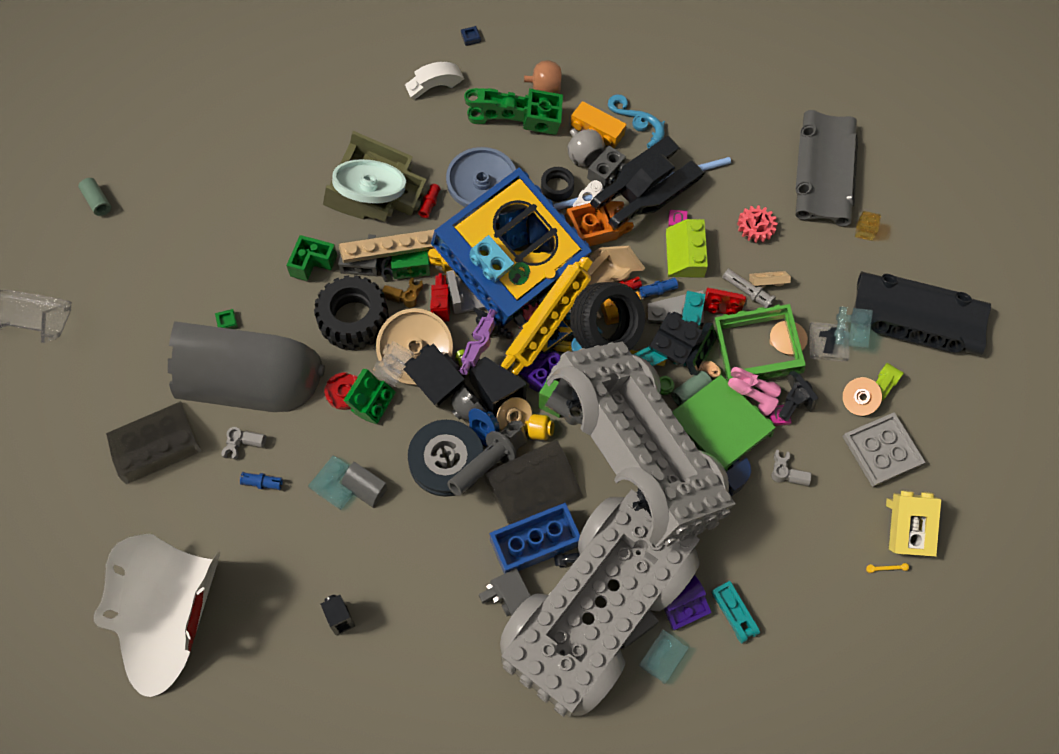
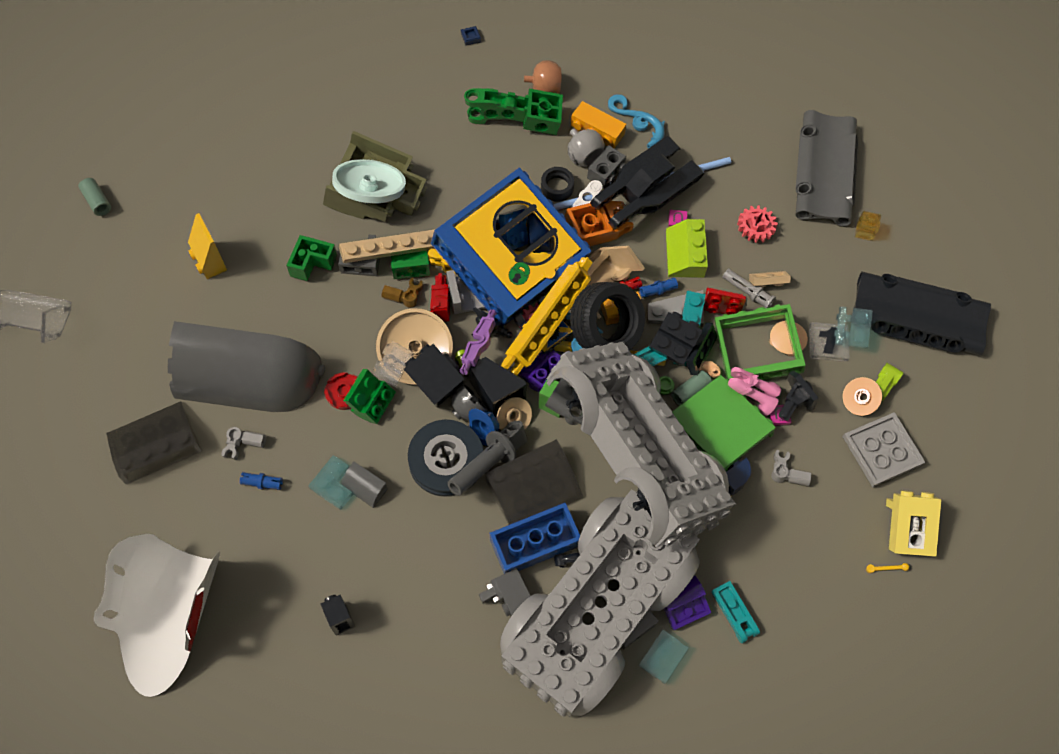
green tile [215,309,238,329] -> none
black tyre [314,275,389,350] -> none
black arm [378,256,393,282] -> none
white arch [405,62,464,100] -> none
red pin [418,184,441,218] -> none
sand blue dish [446,147,516,207] -> none
medium azure brick [469,235,514,283] -> none
yellow head [524,414,554,440] -> none
none -> yellow slope [188,213,227,279]

